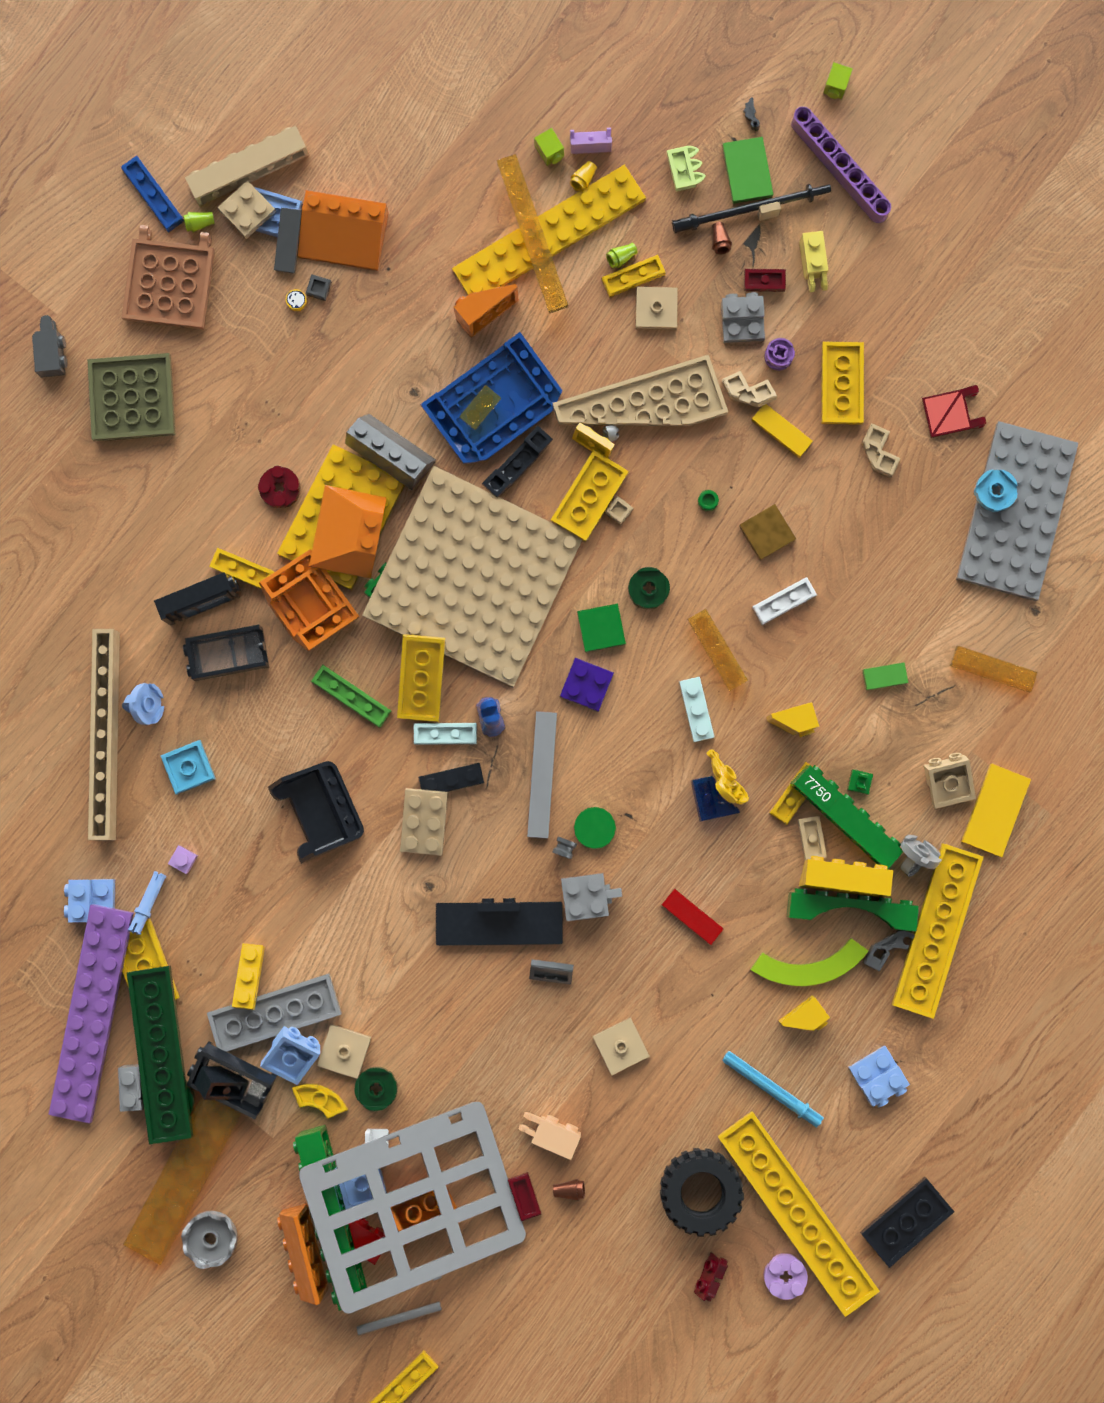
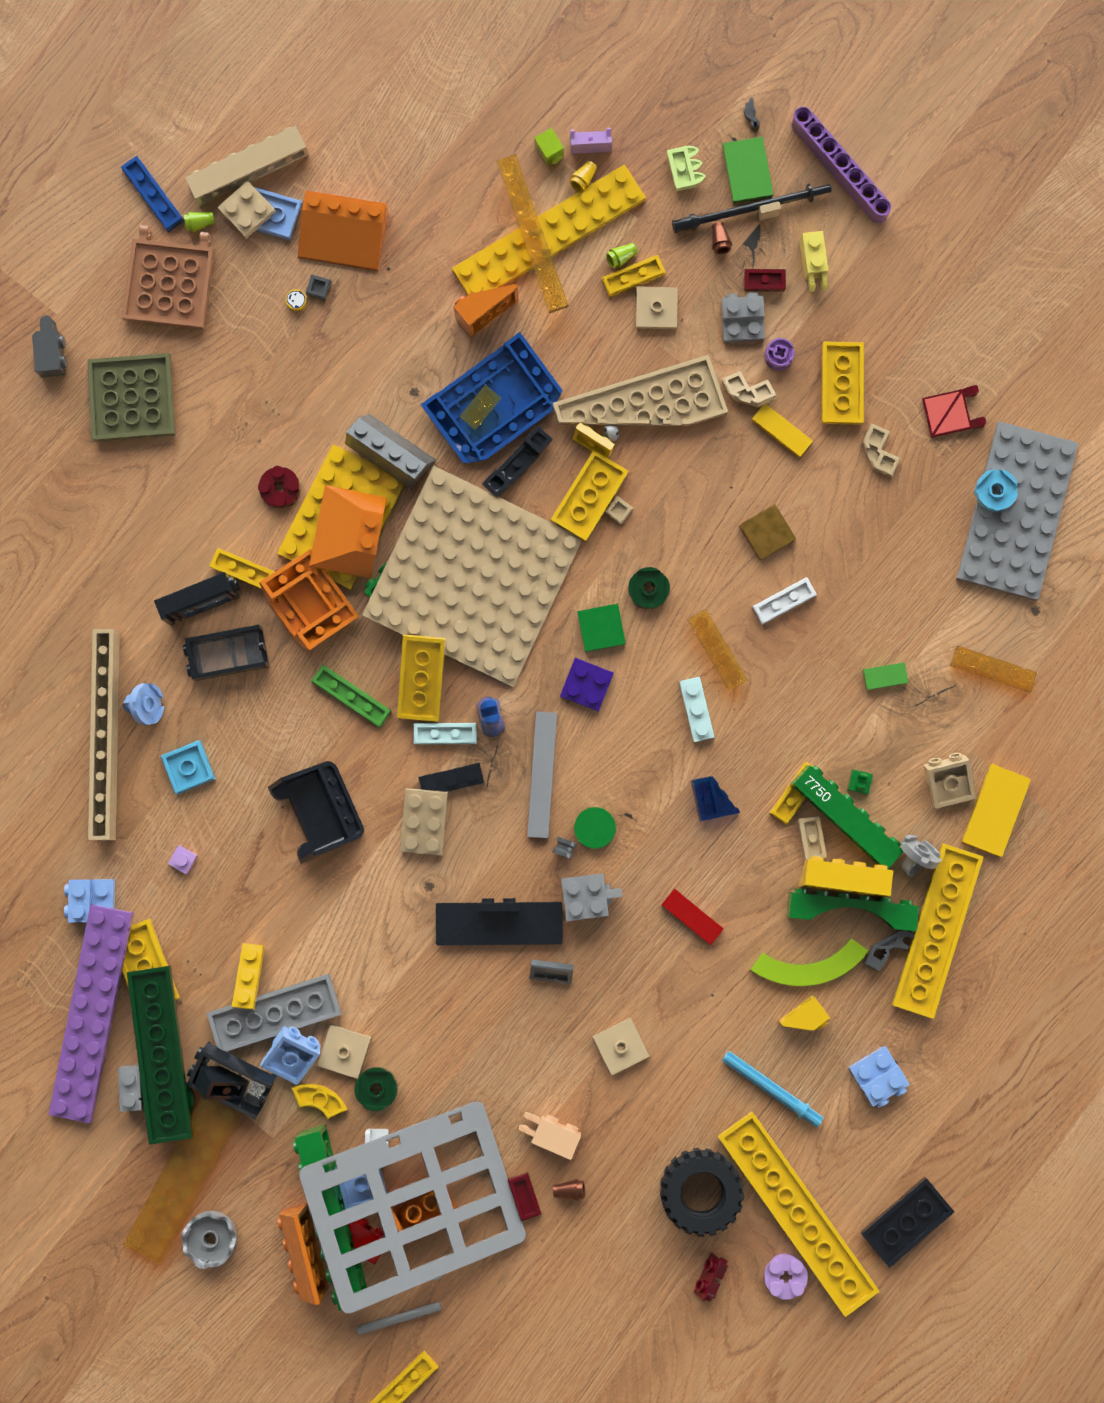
light blue pin [128,871,167,935] -> none
dark grey tile [274,207,302,273] -> none
green tile [698,490,719,512] -> none
yellow animal [706,749,749,805] -> none
yellow slope [766,702,819,738] -> none
lime brick [823,62,853,99] -> none

